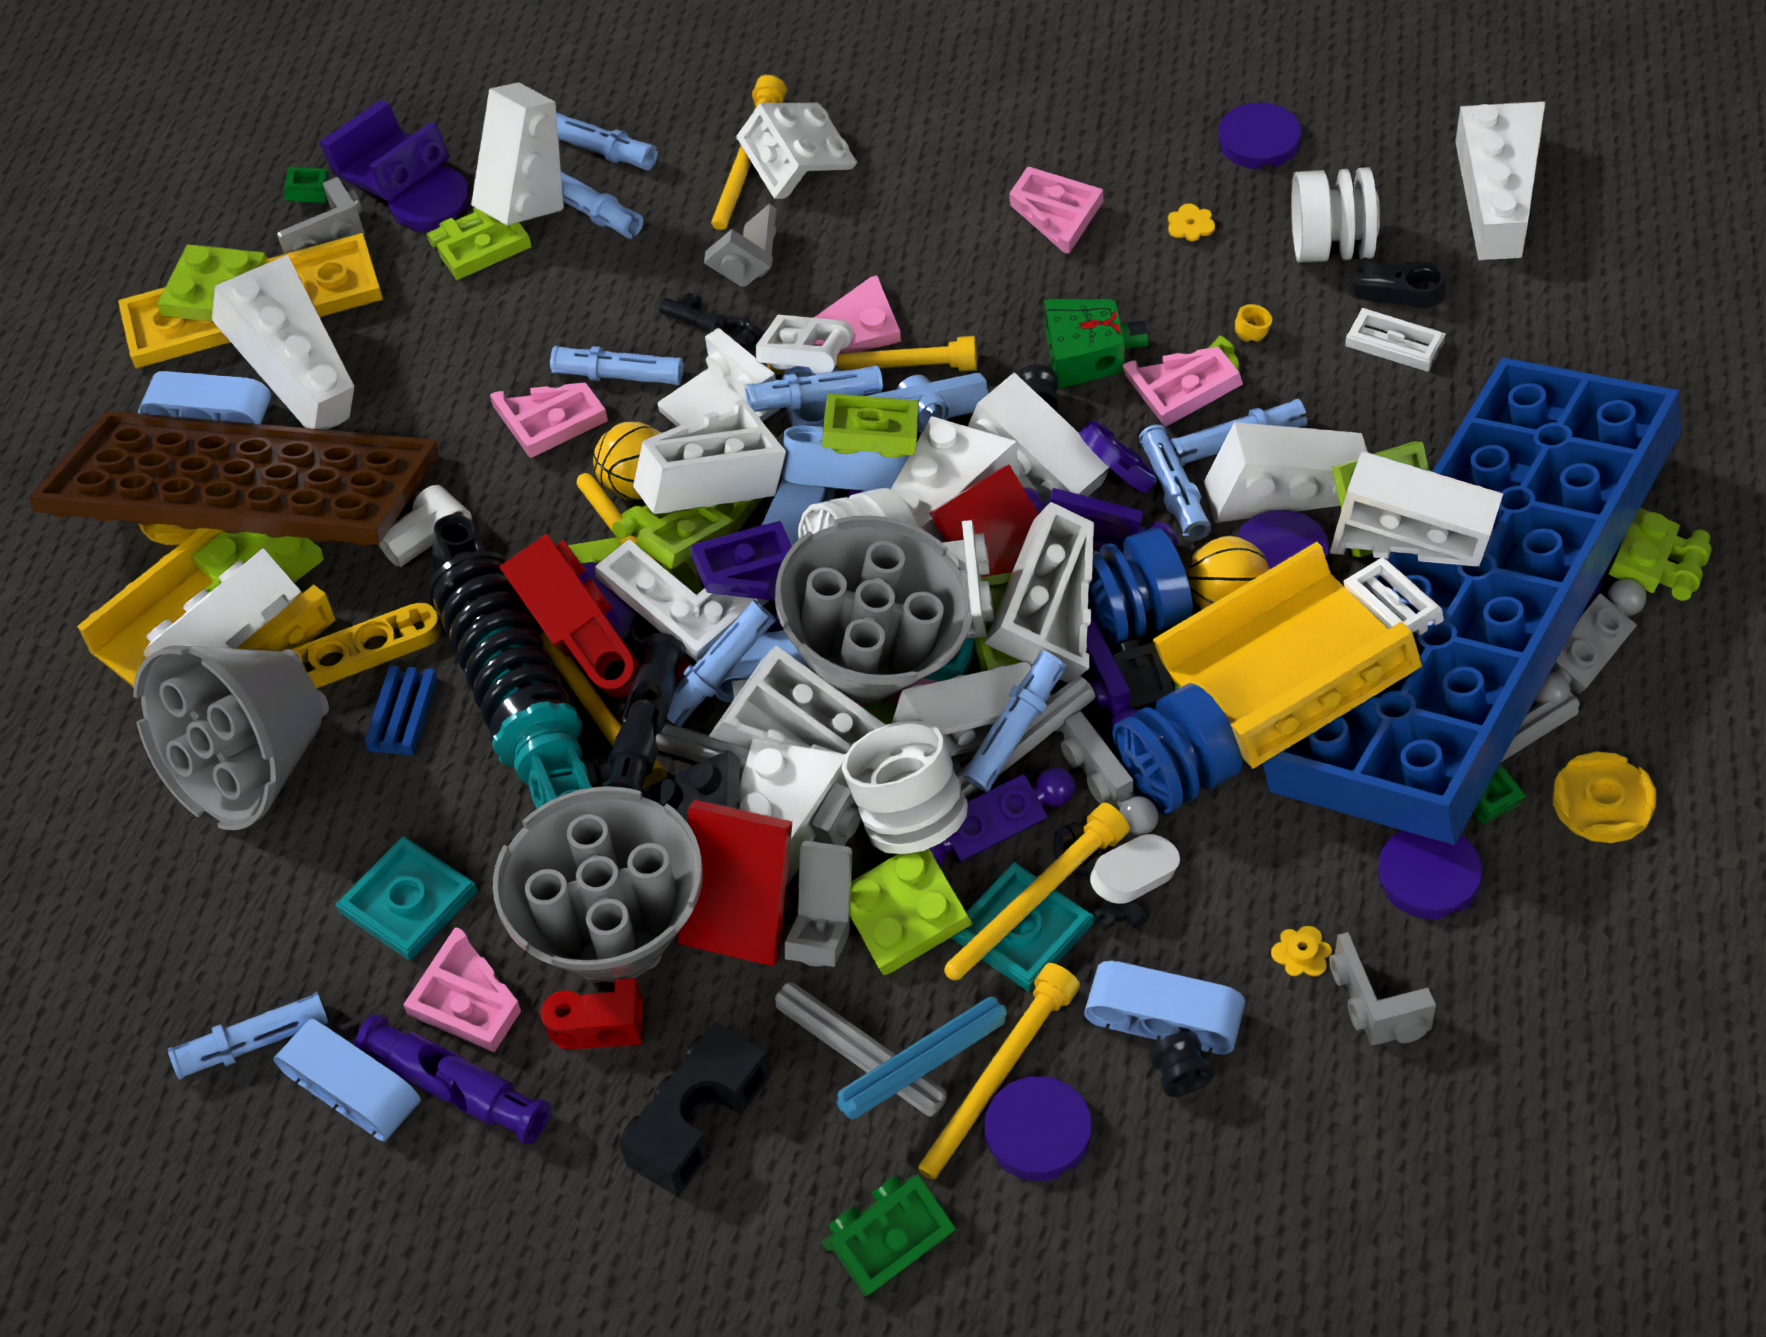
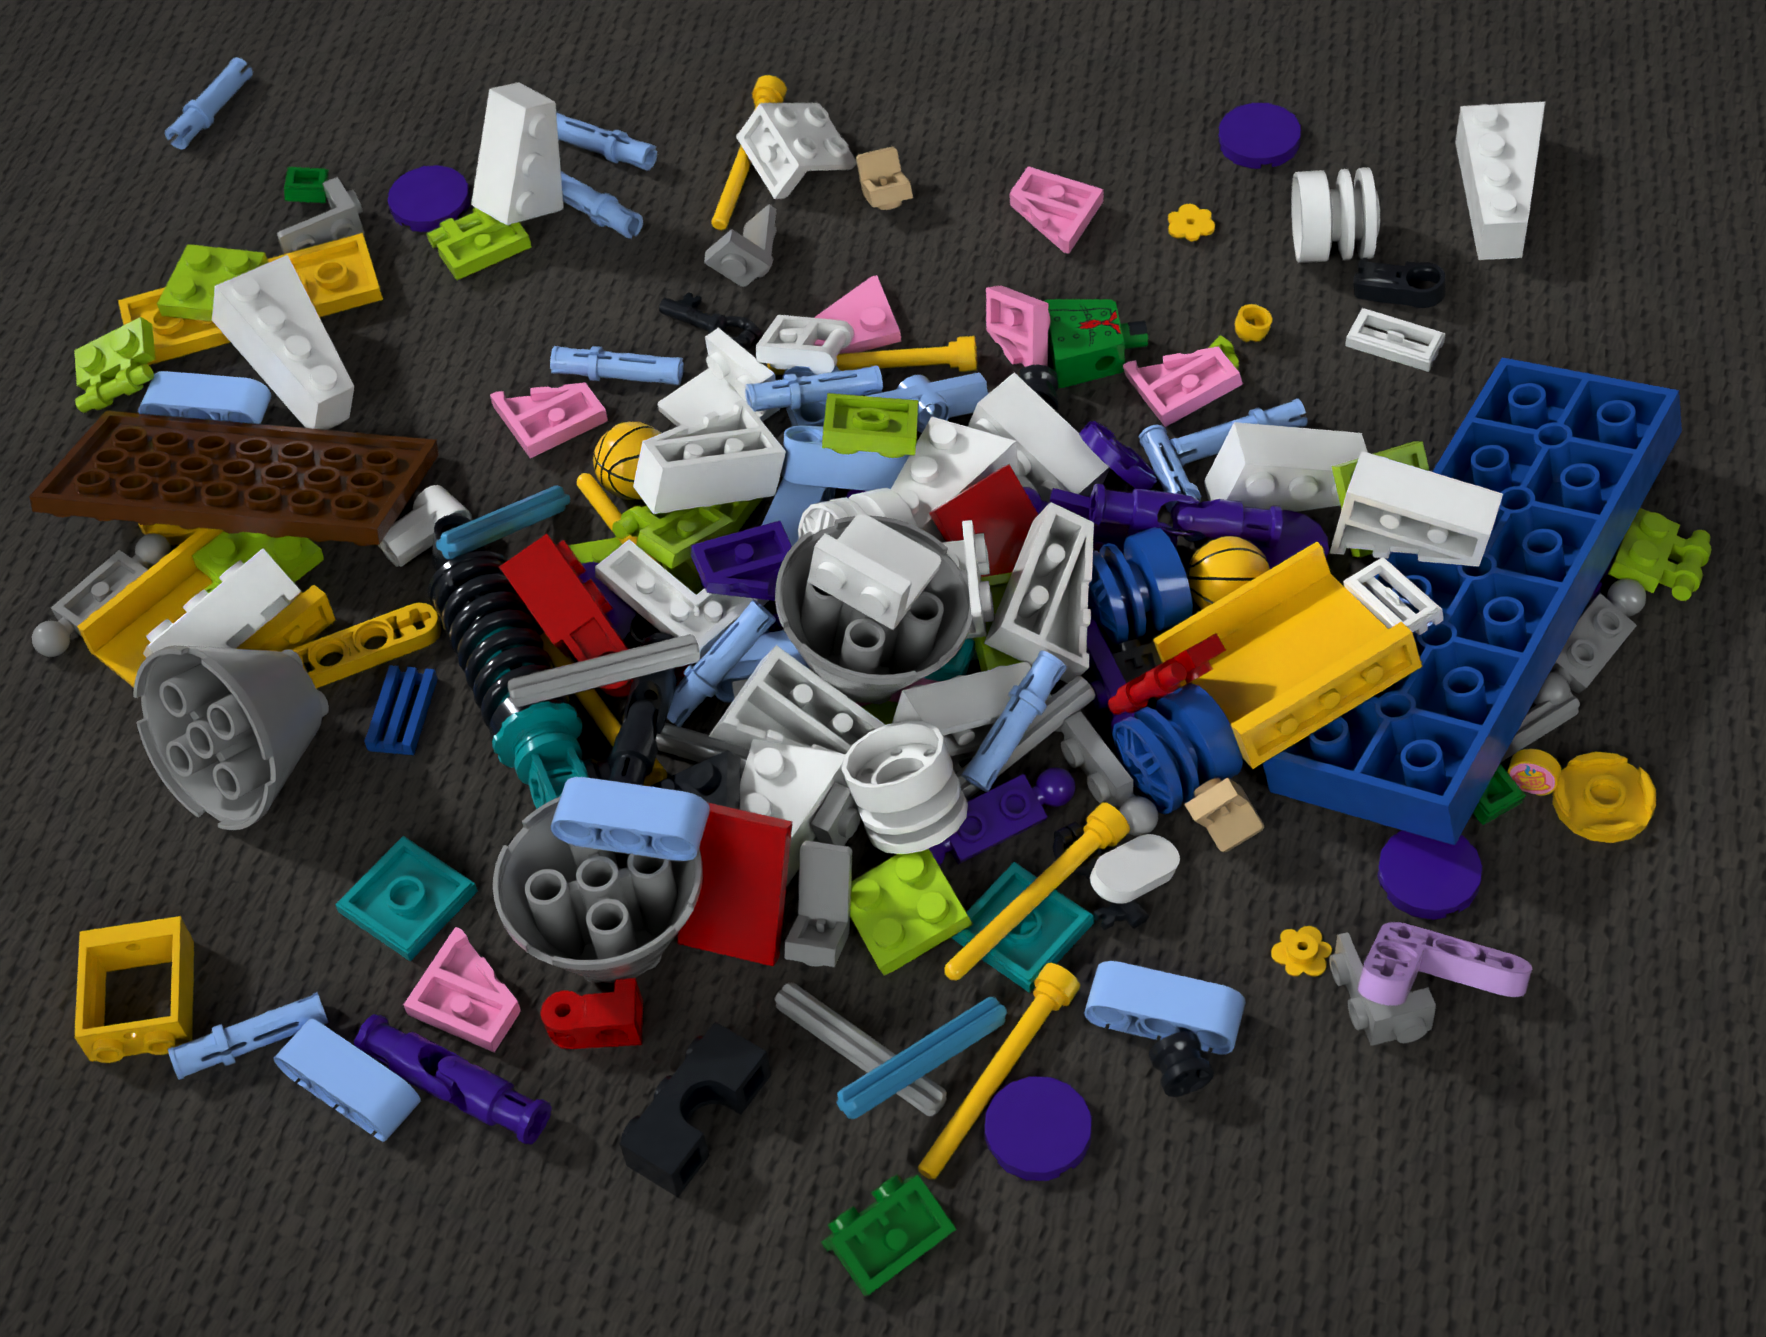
dark purple panel [319,100,450,201] -> none
none -> light grey plate [32,533,172,657]
none -> lime plate [74,317,155,413]
none -> yellow window [74,916,194,1063]
none -> light blue pin [165,57,253,149]
none -> dark azure axle [436,485,570,560]
none -> light grey axle [508,634,700,707]
none -> light blue beam [551,777,710,861]
none -> white bracket [808,514,941,630]
none -> tan bracket [856,147,913,210]
none -> bright pink wing [986,285,1051,367]
none -> dark purple piece [1089,484,1283,548]
none -> red plate [1108,633,1226,715]
none -> tan bracket [1185,778,1264,852]
none -> lavender beam [1358,922,1532,1006]
none -> tile [1507,749,1561,796]

